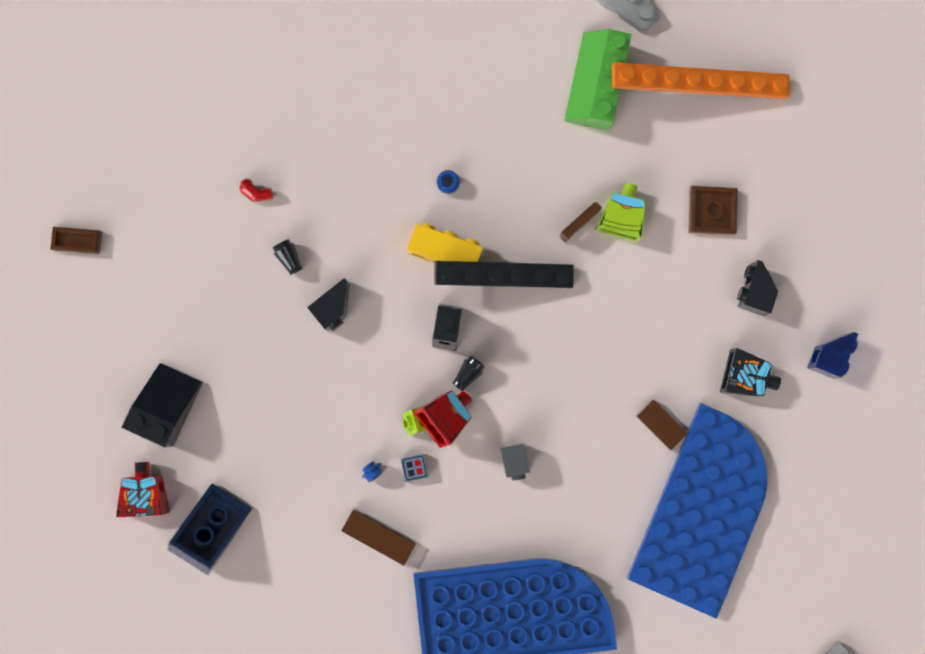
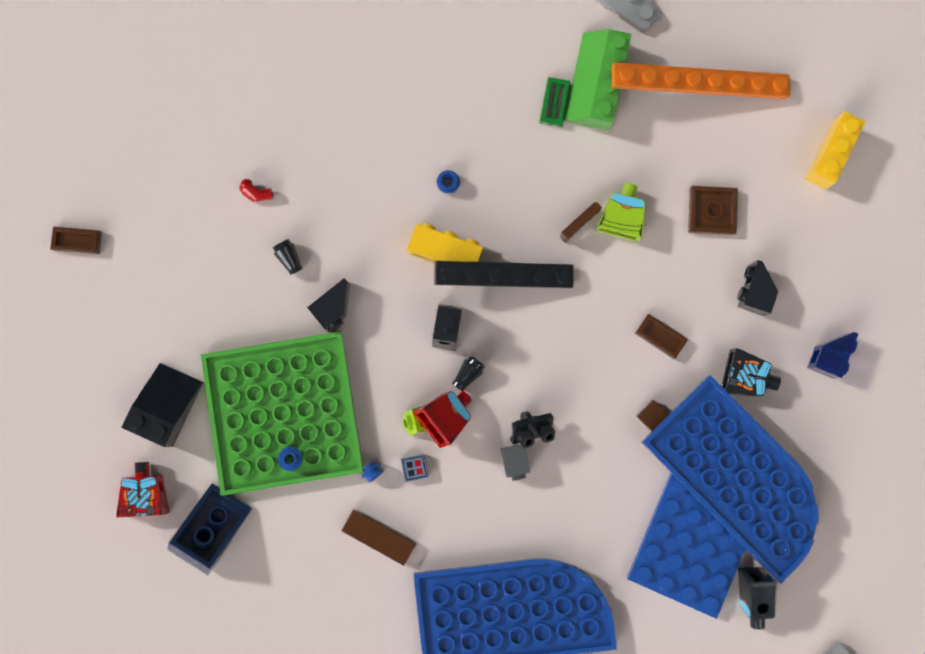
none -> bright green plate [201,331,363,496]
none -> blue plate [278,447,303,471]
none -> black hips [510,411,555,449]
none -> green tile [539,77,571,127]
none -> reddish brown tile [635,314,688,360]
none -> blue plate [641,375,819,584]
none -> black torso [738,567,776,630]
none -> yellow brick [805,111,866,189]

